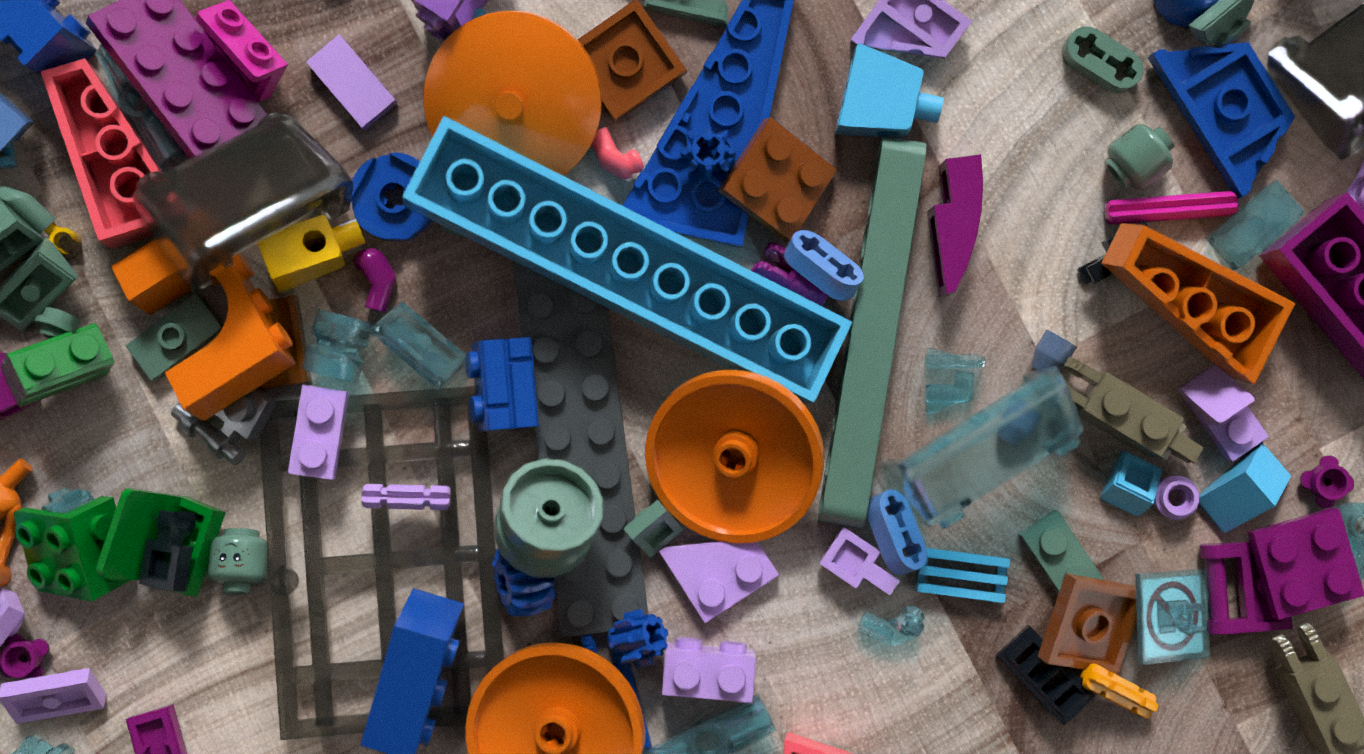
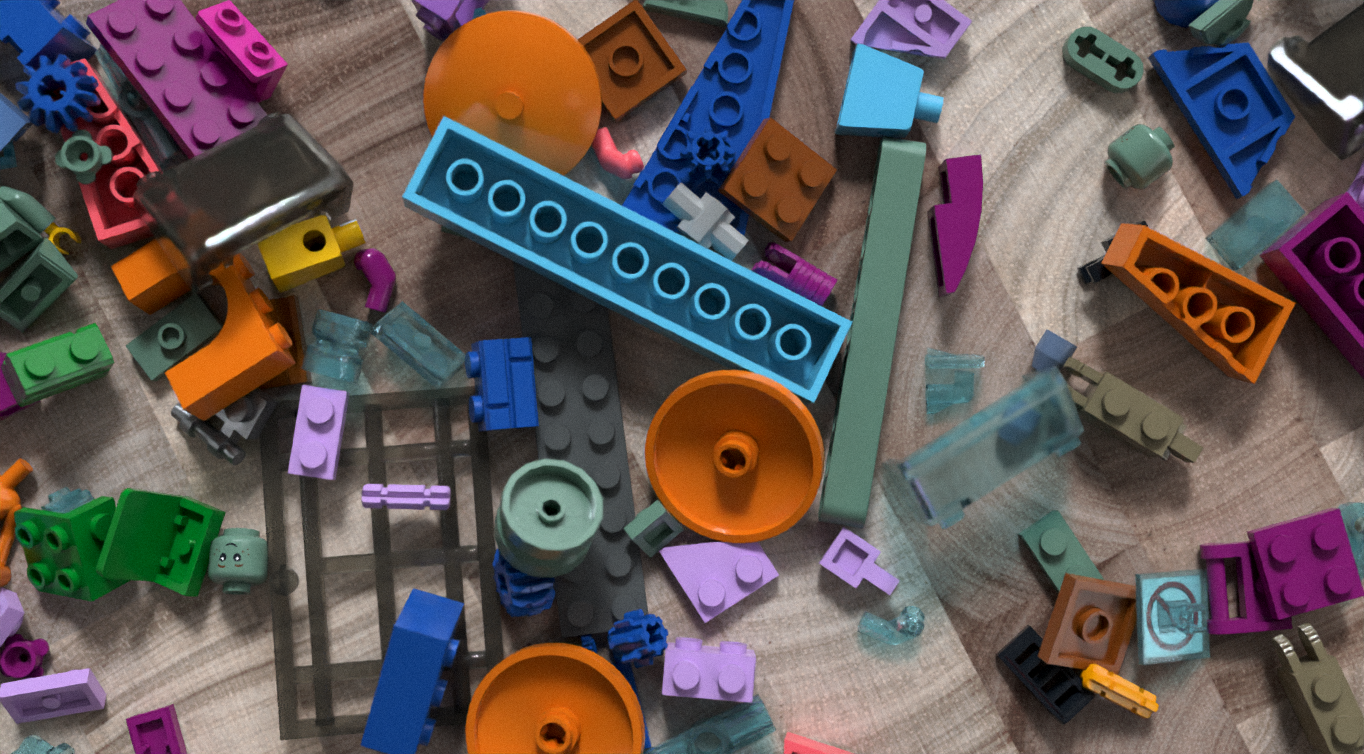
sand green plate [34,307,80,339] -> none
black plate [139,510,196,592] -> none
lavender tile [306,34,398,131] -> none
blue plate [349,152,433,242] -> none
medium blue beam [784,230,864,301] -> none
medium blue beam [867,489,927,575] -> none
medium azure tile [915,547,1010,603] -> none
medium azure slope [1101,450,1163,517] -> none
dark pink axle [1105,191,1238,225] -> none
lavender plate [1154,475,1199,520] -> none
lavender slope [1177,364,1269,462] -> none
medium azure slope [1198,442,1291,533] -> none
magenta plate [1300,456,1354,508] -> none
none -> blue gear [15,54,100,134]
none -> sand green plate [55,130,113,184]
none -> light grey axle [662,182,749,261]

